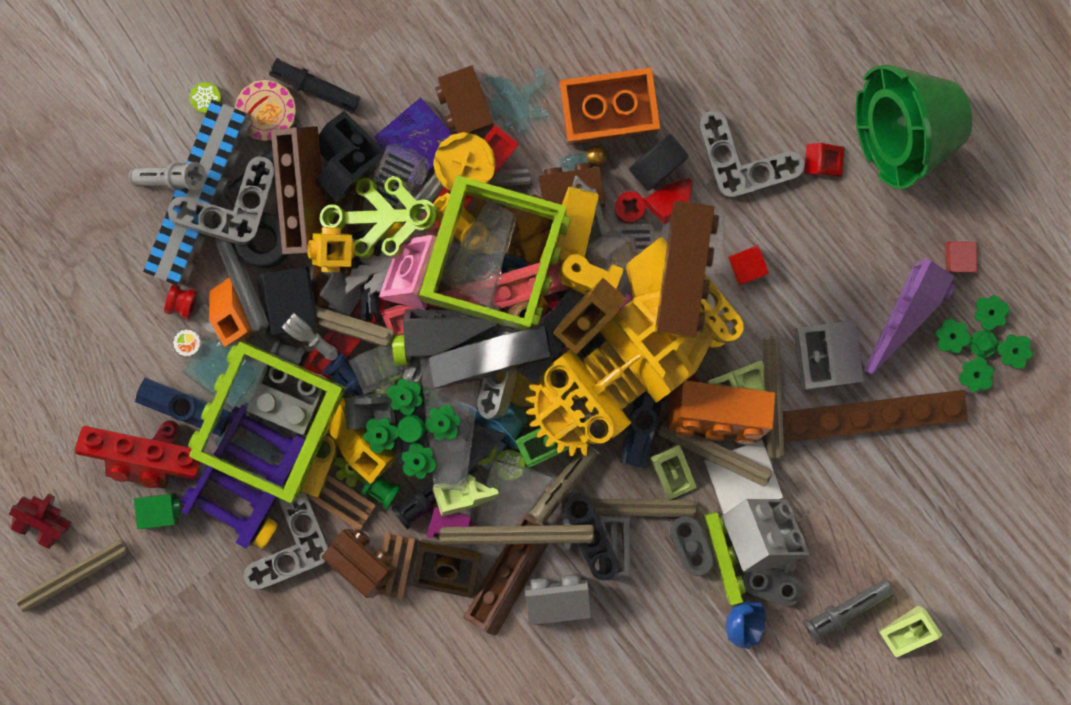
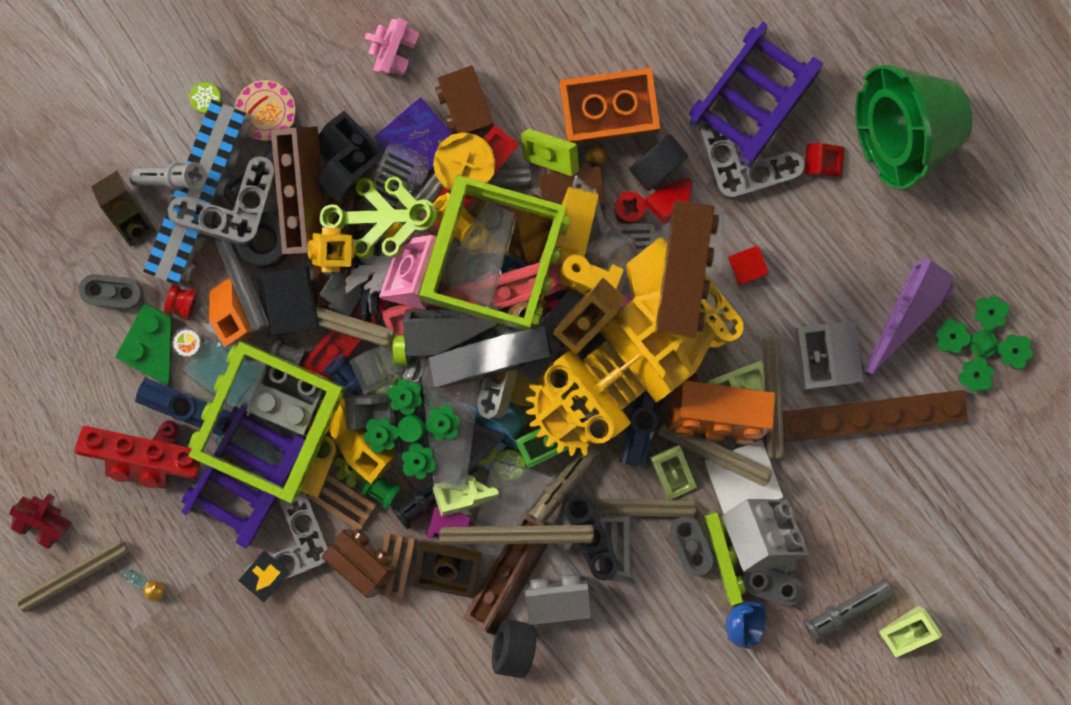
green brick [134,493,183,529] -> none
yellow tile [252,518,278,549] -> none
black pin [269,58,361,115] -> none
light grey piece [282,313,339,361] -> none
clear light blue piece [485,67,548,133] -> none
red slope [945,241,977,273] -> none
none -> dark grey plate [79,274,142,309]
none -> dark brown slope [91,171,156,247]
none -> green wing [115,303,173,386]
none -> piece [121,568,165,602]
none -> black sticker [238,550,290,602]
none -> bright pink hips [364,18,419,75]
none -> black tyre [492,619,536,678]
none -> lime plate [521,128,579,176]
none -> dark purple fence [689,21,823,168]

